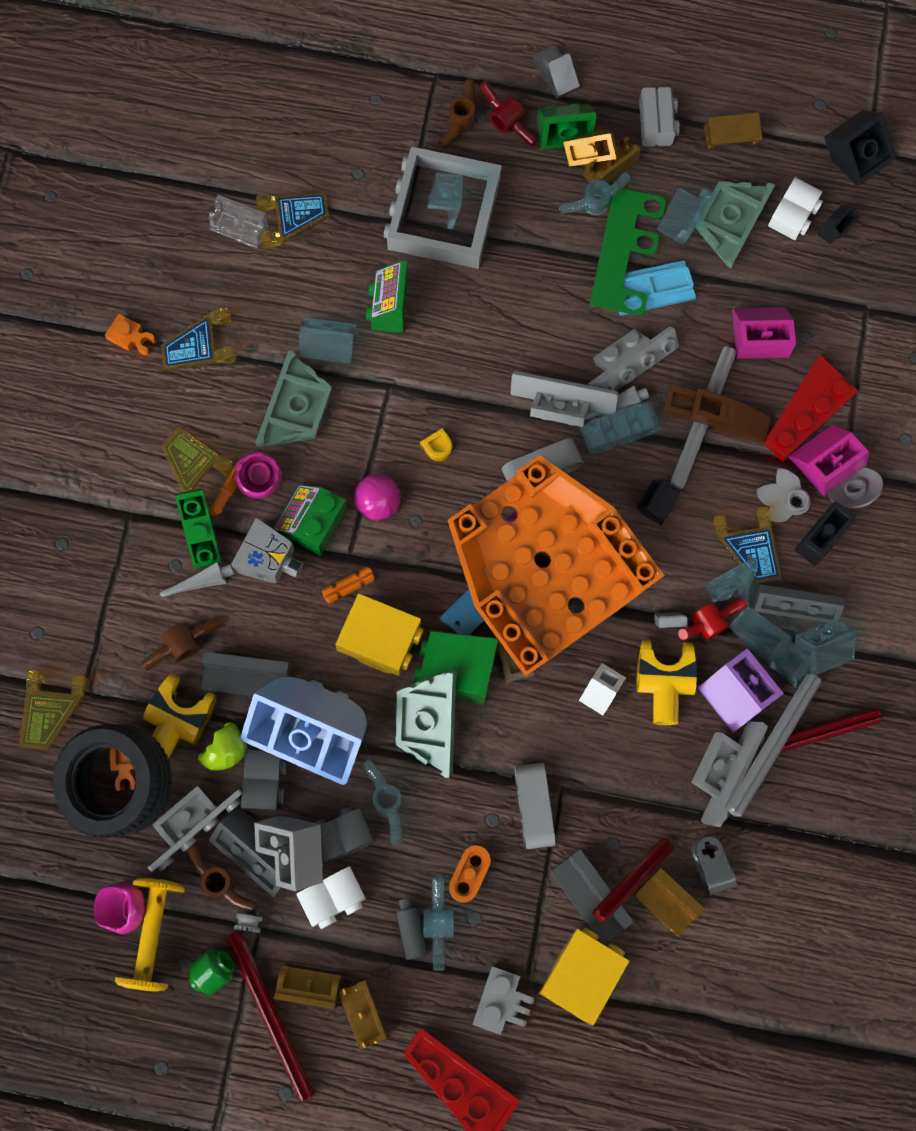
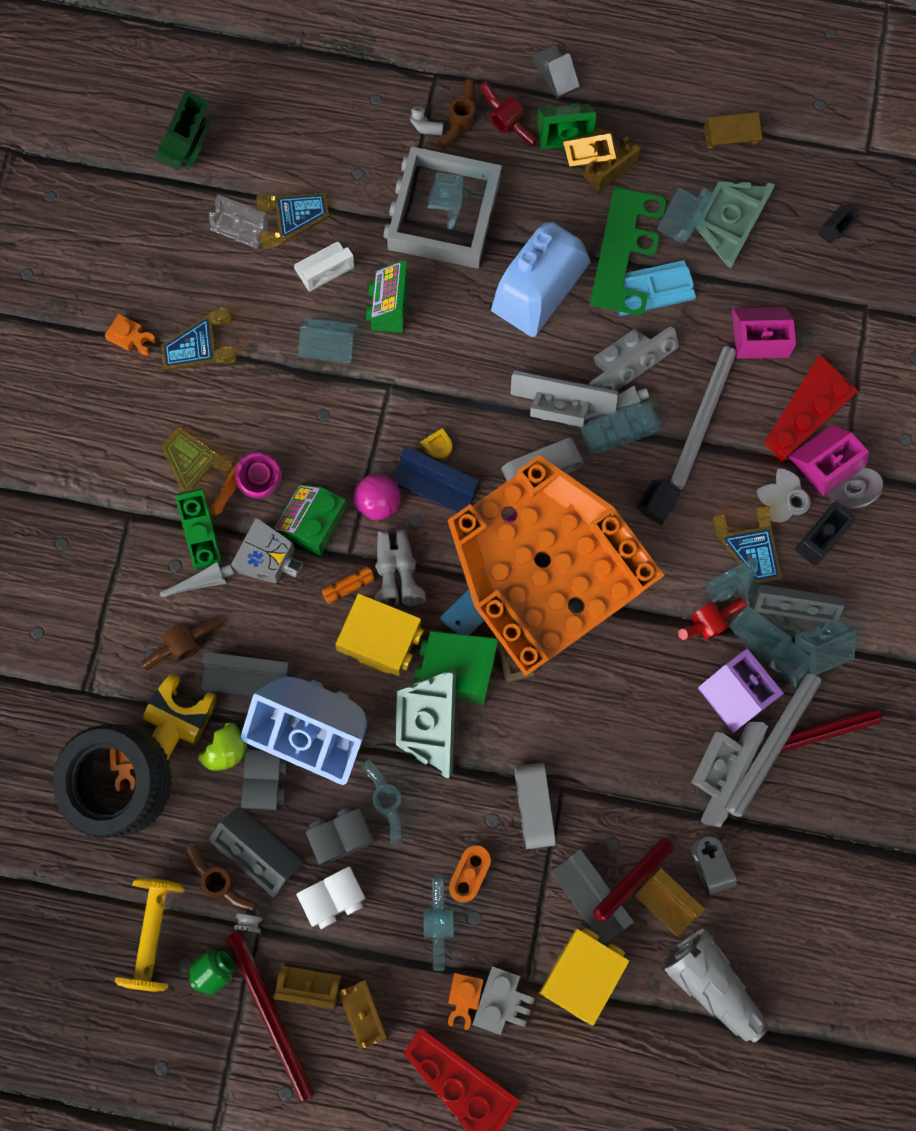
clear yellow flag [19,670,88,750] -> none
dark pink hair [94,881,145,935] -> none
light grey bracket [148,786,243,872] -> none
light grey brick [254,815,323,891] -> none
sand green wing [255,350,332,448] -> none
dark grey cylinder [396,898,427,960] -> none
clear light blue piece [559,172,631,215] -> none
white brick [579,663,626,715] -> none
yellow connector [636,640,697,725] -> none
light grey brick [639,87,679,146] -> none
light grey tile [654,612,687,628] -> none
reddish brown slope [662,385,771,444] -> none
white brick [768,177,823,240] -> none
black slope [824,110,896,185] -> none
none -> dark green brick [154,89,215,170]
none -> white panel [294,242,354,292]
none -> light grey piece [374,529,426,607]
none -> dark blue panel [392,446,479,514]
none -> light grey arm [410,106,443,136]
none -> orange plate [448,973,483,1030]
none -> light blue hips [491,222,590,337]
none -> light grey cone [661,928,766,1043]

